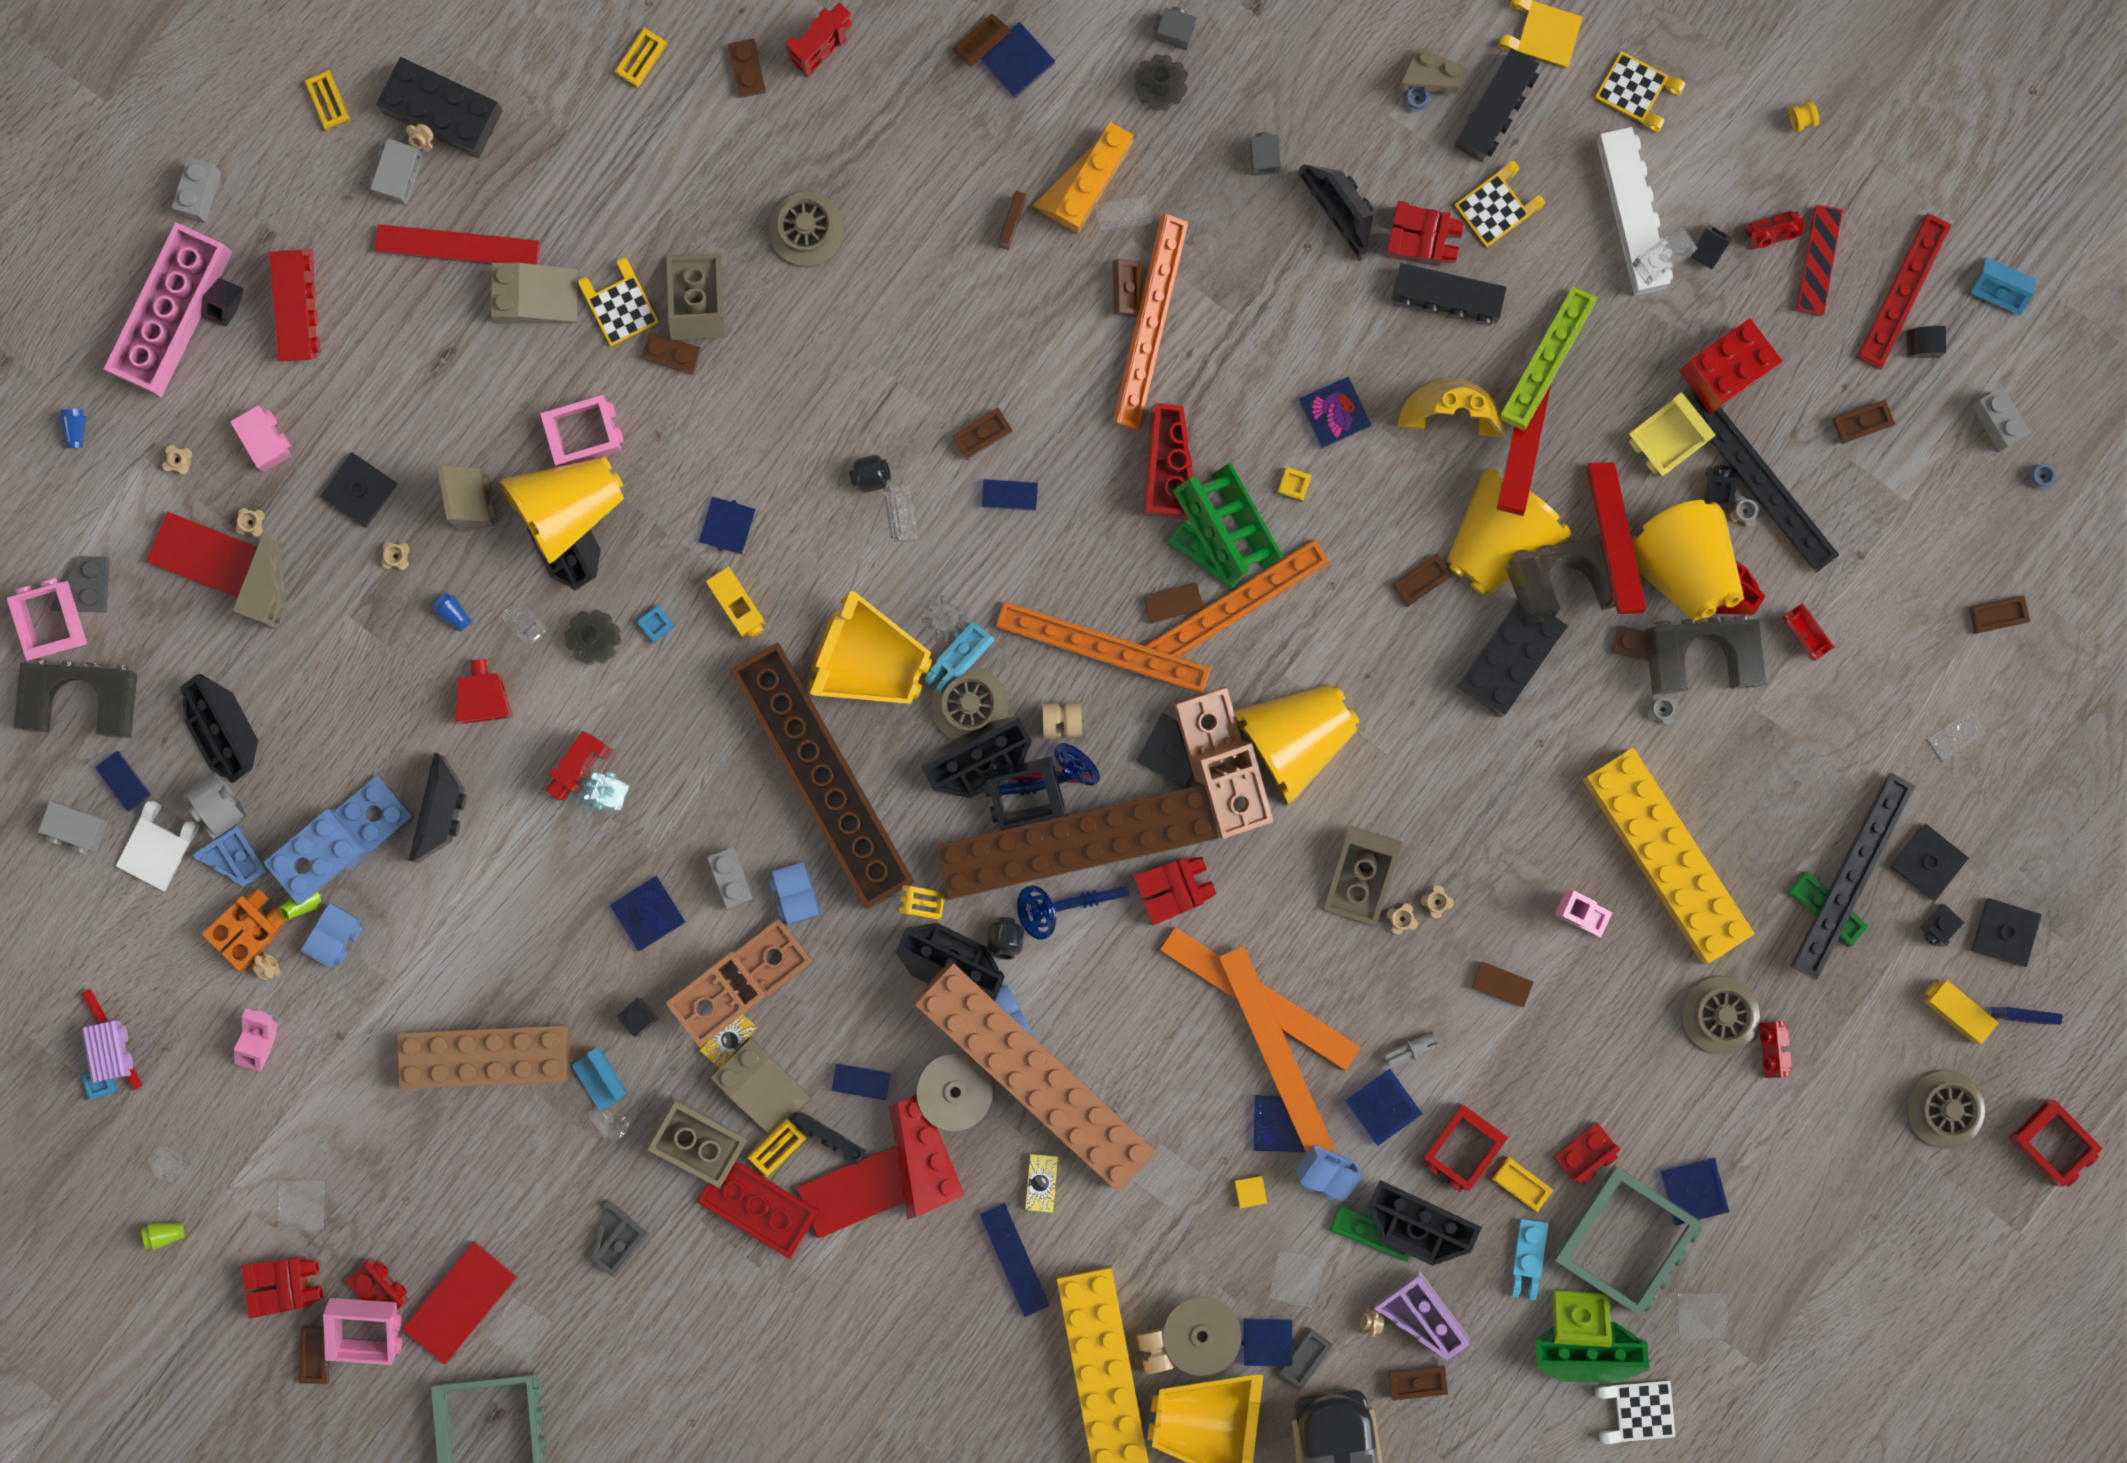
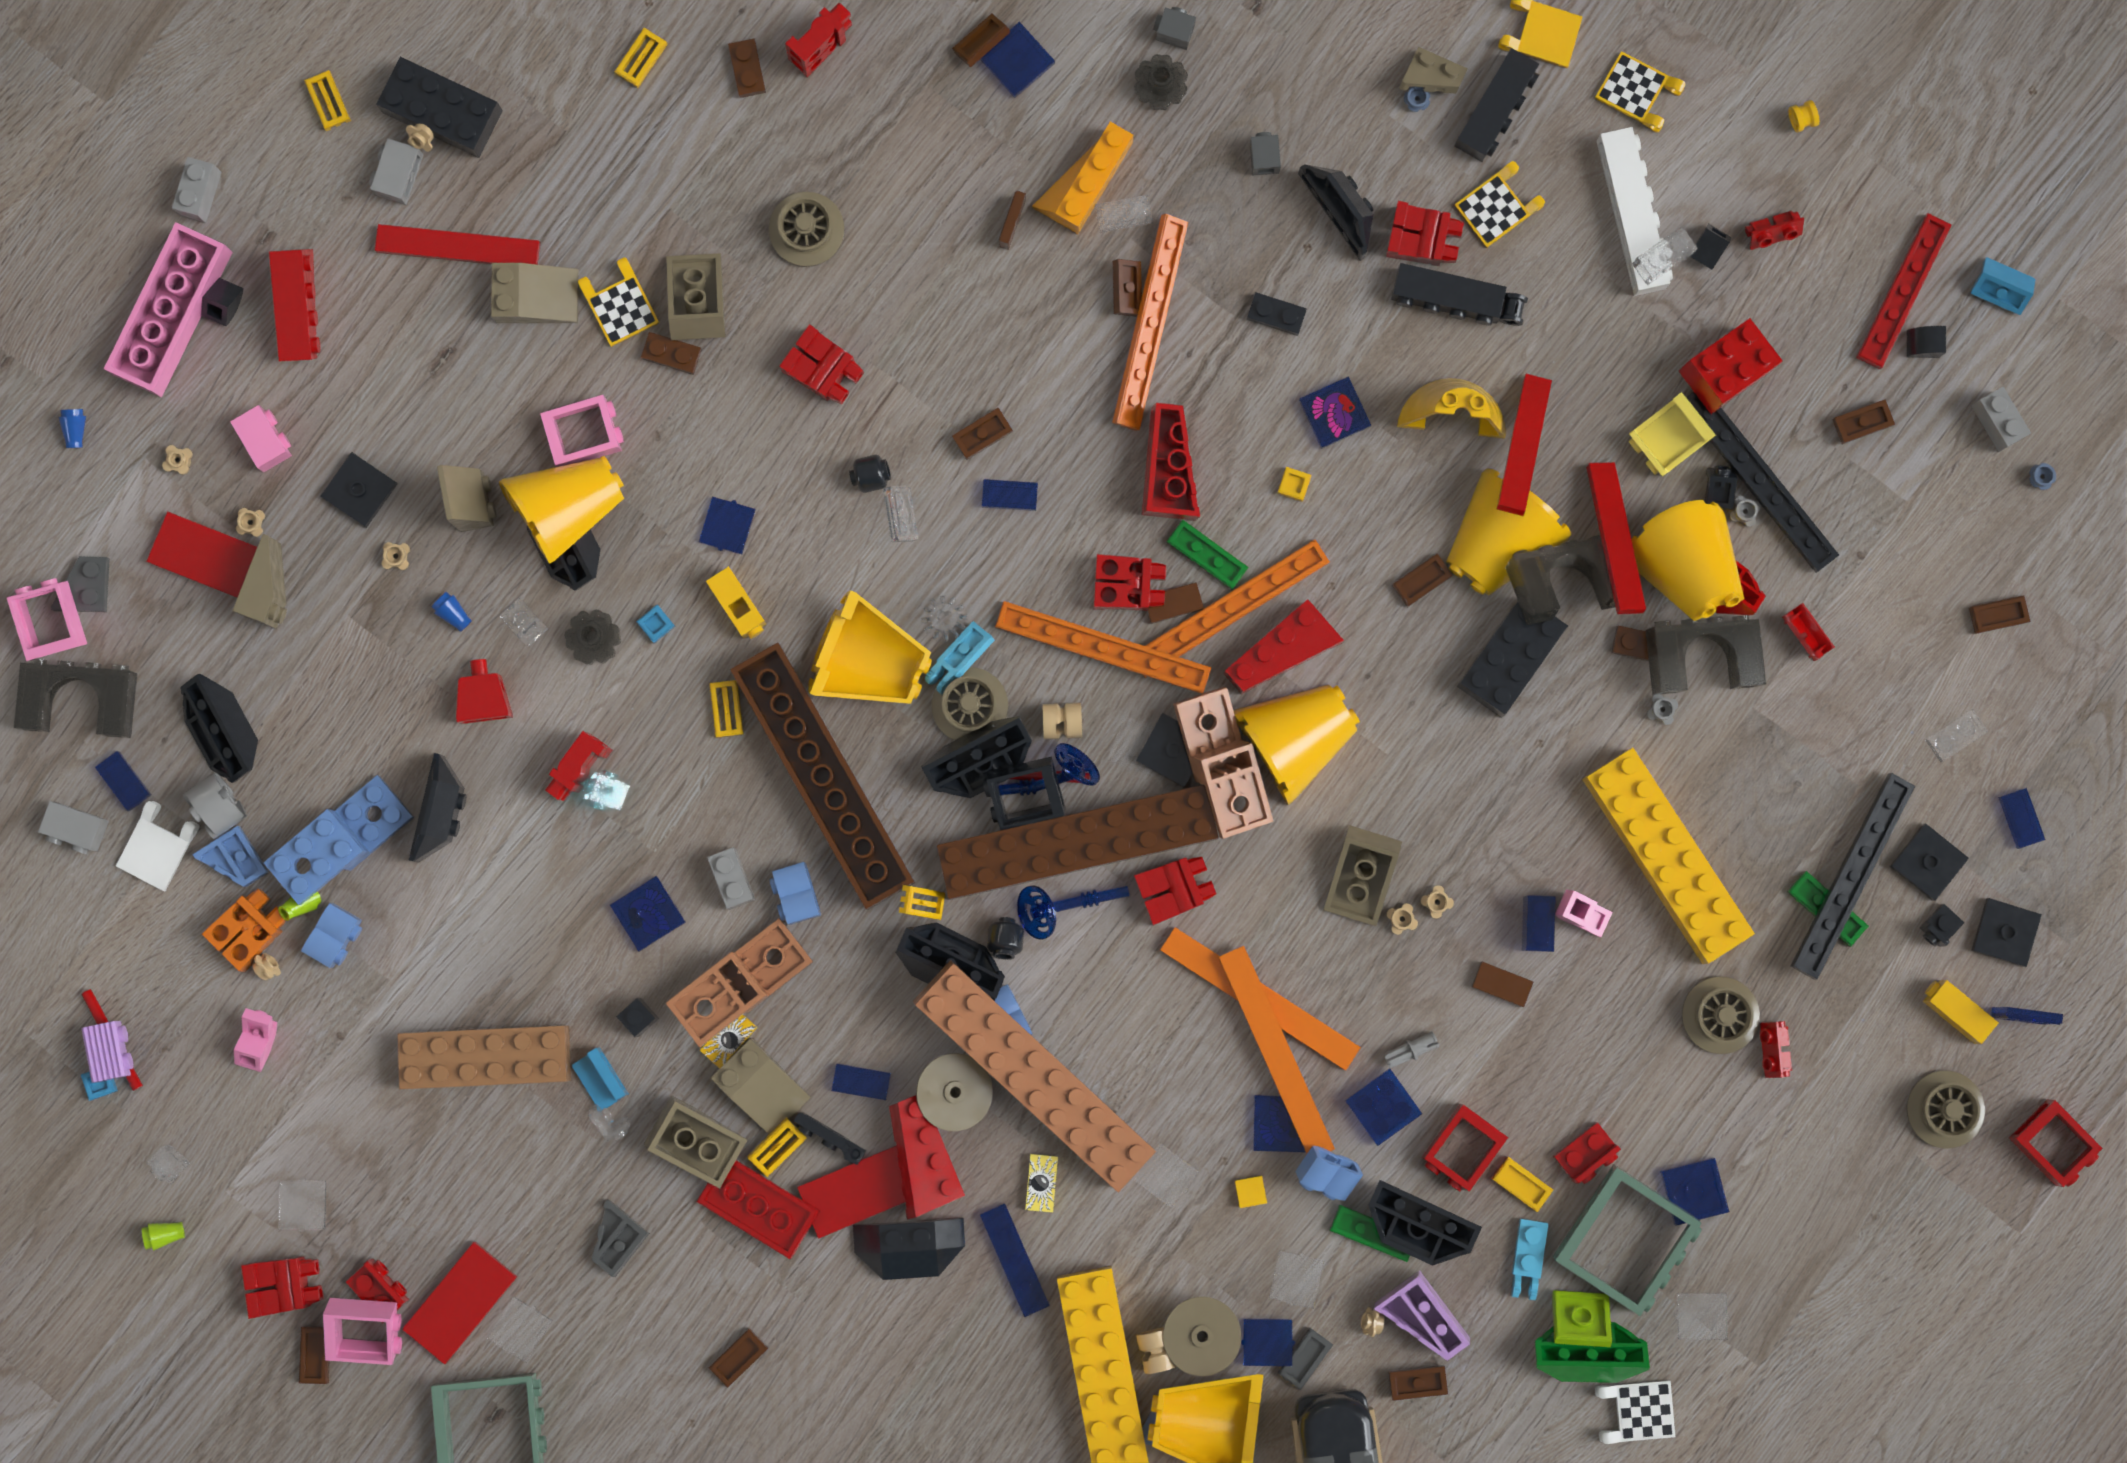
green fence [1173,462,1284,586] -> none
lime plate [1500,286,1597,431] -> none
tile [1796,204,1843,316] -> none
none -> reddish brown tile [709,1328,768,1388]
none -> yellow tile [710,680,744,738]
none -> red hips [779,324,864,404]
none -> black wedge [853,1218,965,1280]
none -> red hips [1094,554,1166,611]
none -> red wedge [1224,599,1344,694]
none -> black plate [1247,292,1307,336]
none -> black bush [1499,293,1528,326]
none -> clear blue brick [1522,895,1556,952]
none -> clear blue tile [1998,788,2046,849]

